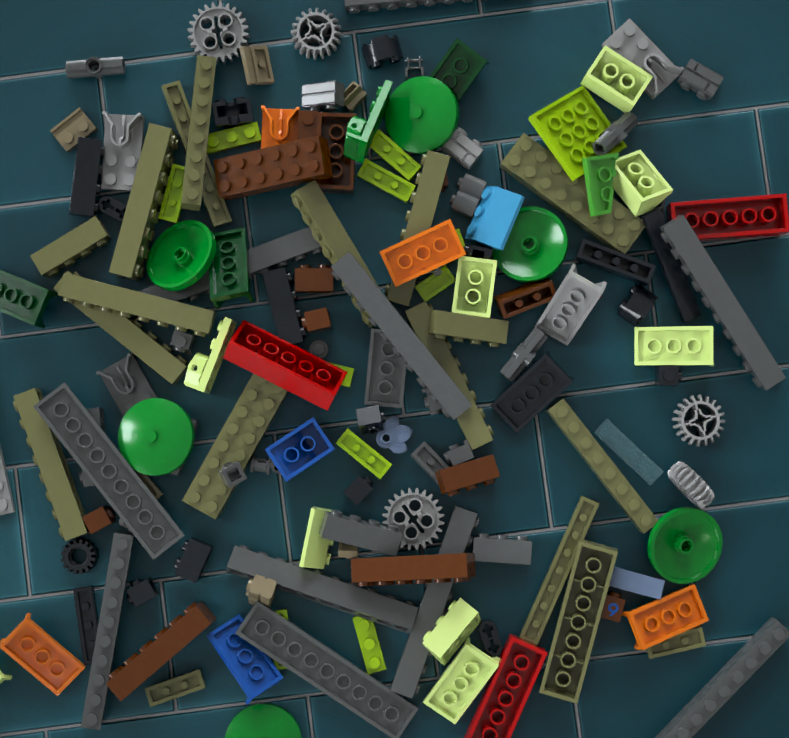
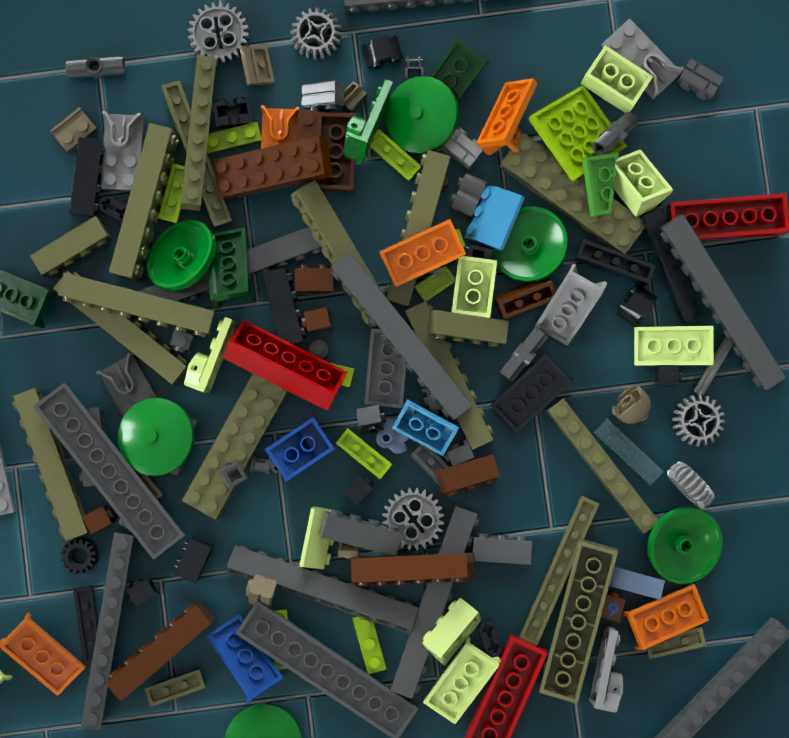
lime plate [357,159,416,203] -> none
none -> dark azure slope [392,400,459,456]
none -> orange plate [476,78,538,155]
none -> light grey plate [589,624,623,712]
none -> dark tan cylinder [612,385,651,424]
none -> light grey axle [694,338,733,396]

